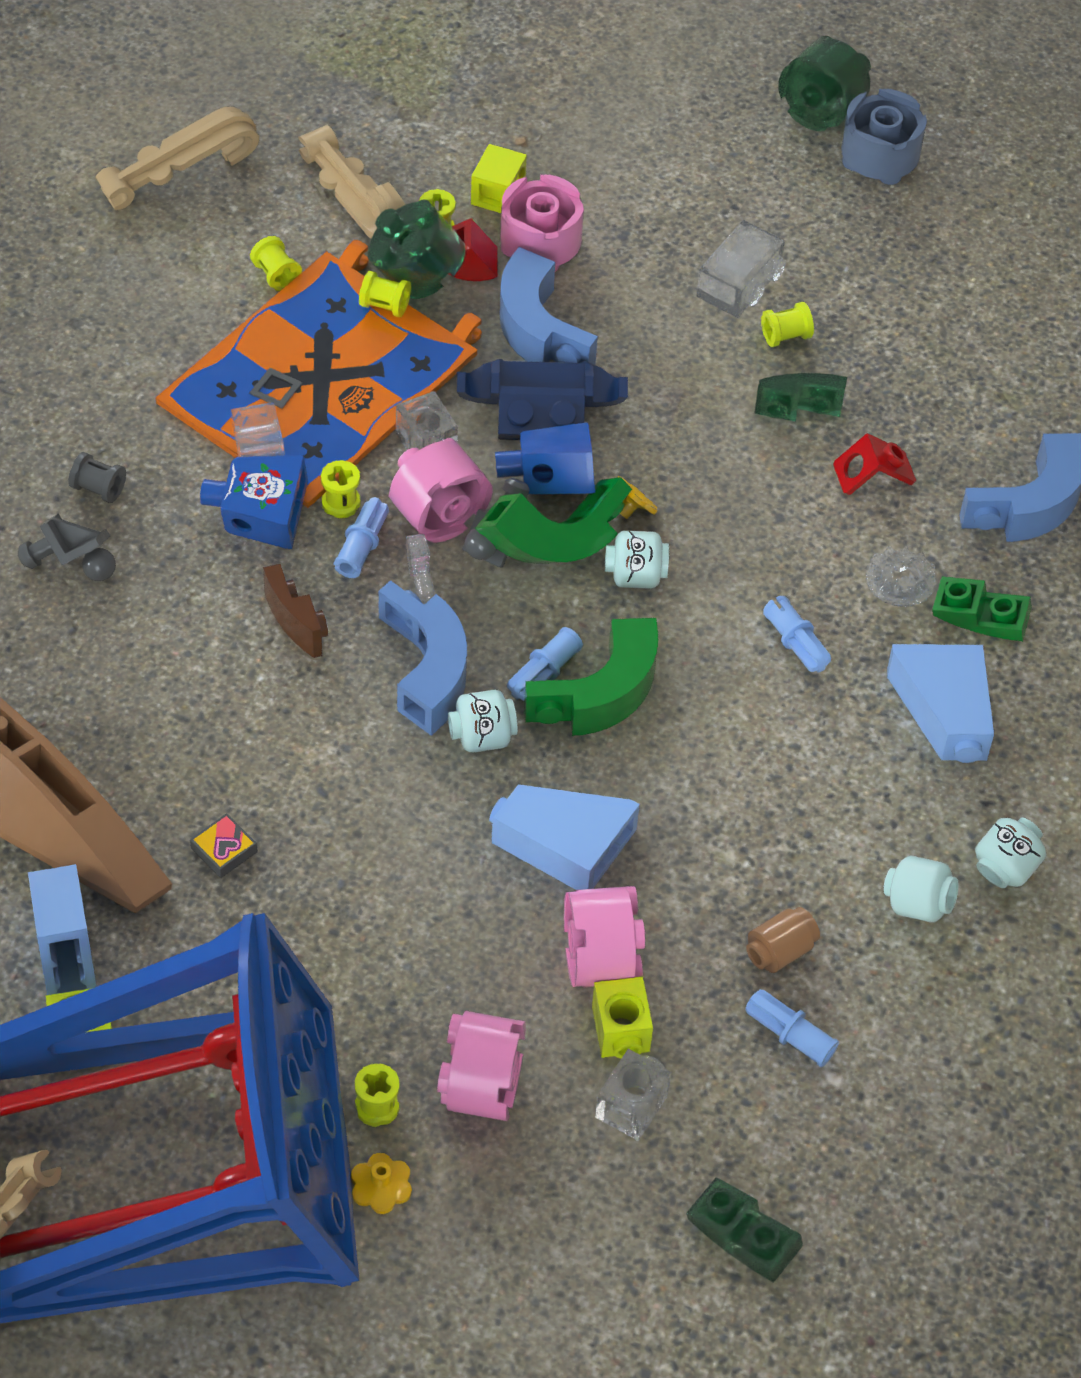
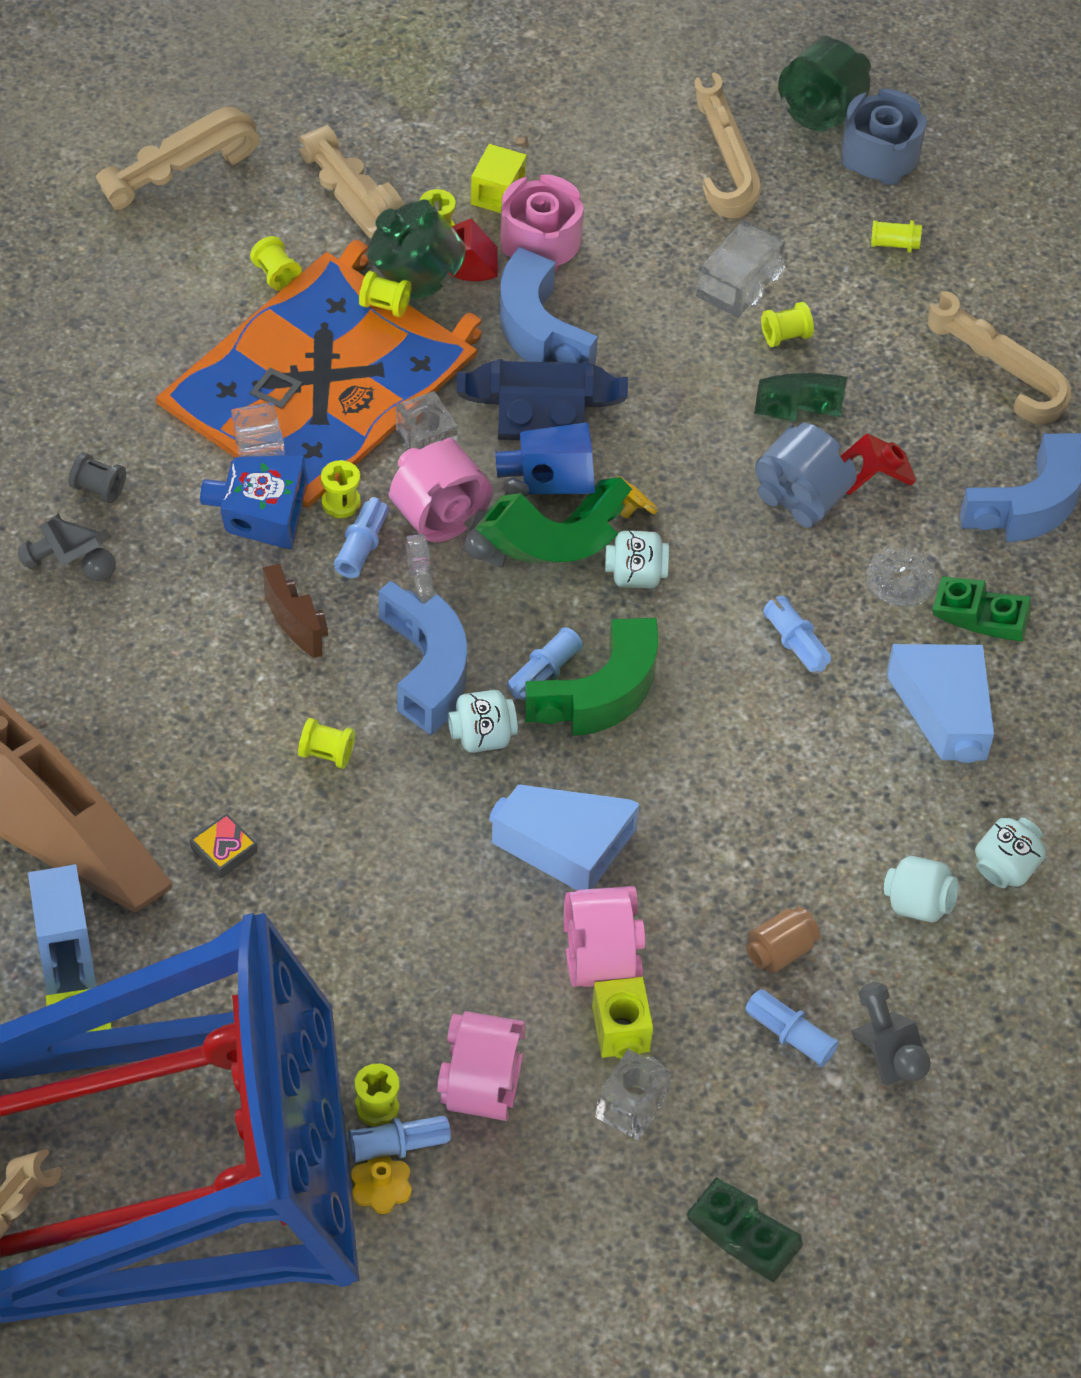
none -> neon yellow bush [298,718,356,769]
none -> light blue axle [348,1116,451,1163]
none -> tan piece [694,72,761,218]
none -> sand blue brick [755,423,857,528]
none -> dark grey piece [852,982,931,1086]
none -> neon yellow pin [871,220,922,253]
none -> tan piece [927,291,1071,425]

